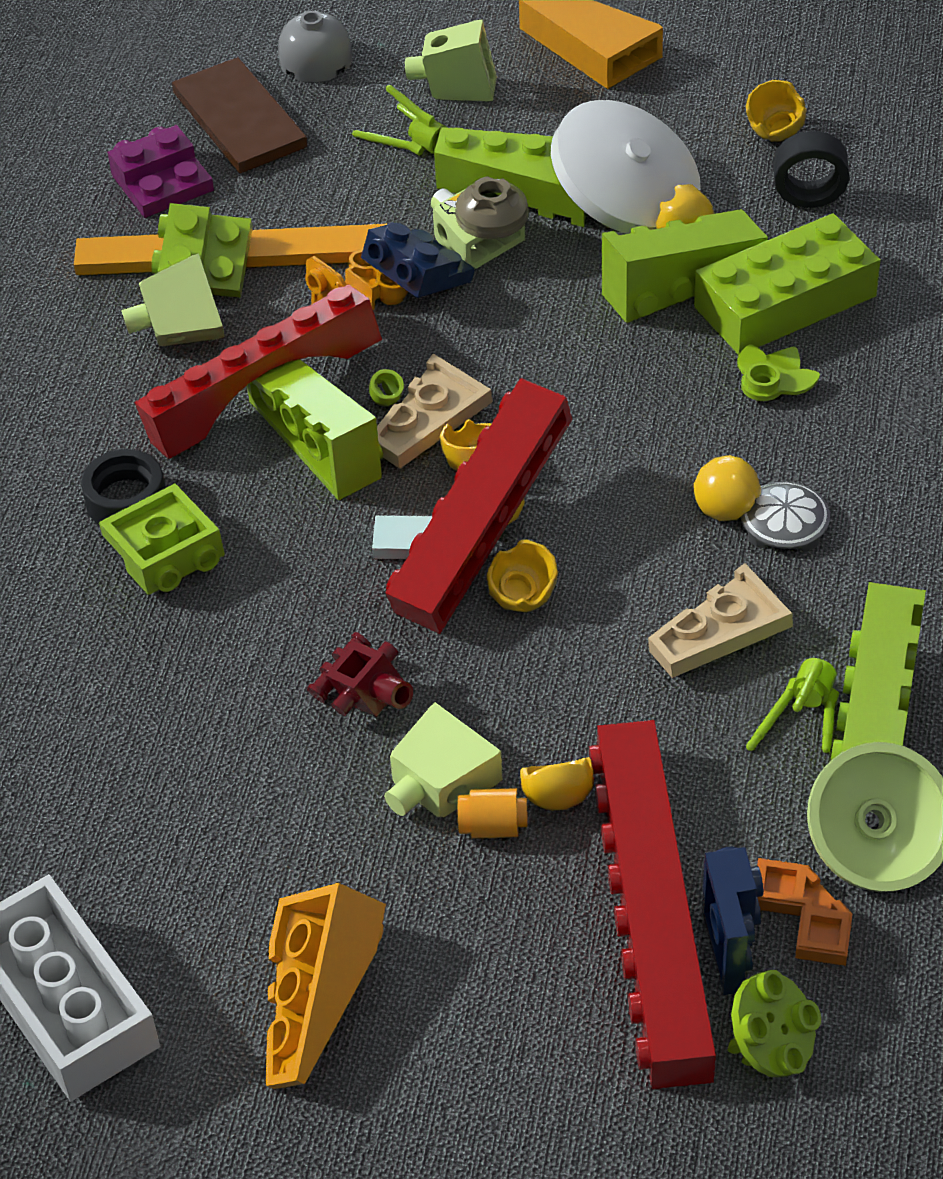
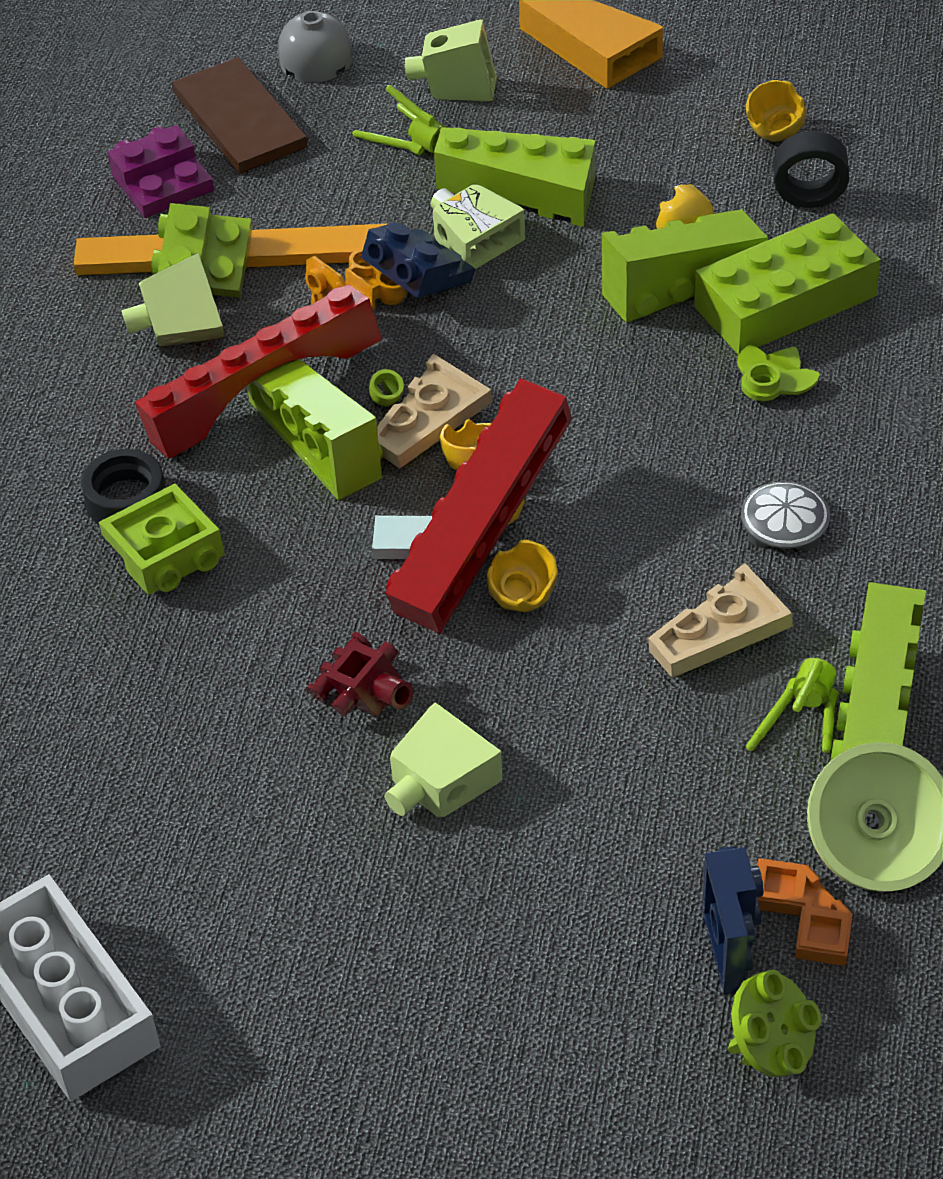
light orange wedge [266,883,386,1089] -> none
dark tan piece [455,177,529,239] -> none
light orange brick [458,788,528,839] -> none
yellow hair [520,757,594,811] -> none
white dish [551,100,701,234] -> none
red brick [589,720,716,1089] -> none
yellow hair [694,455,761,521] -> none

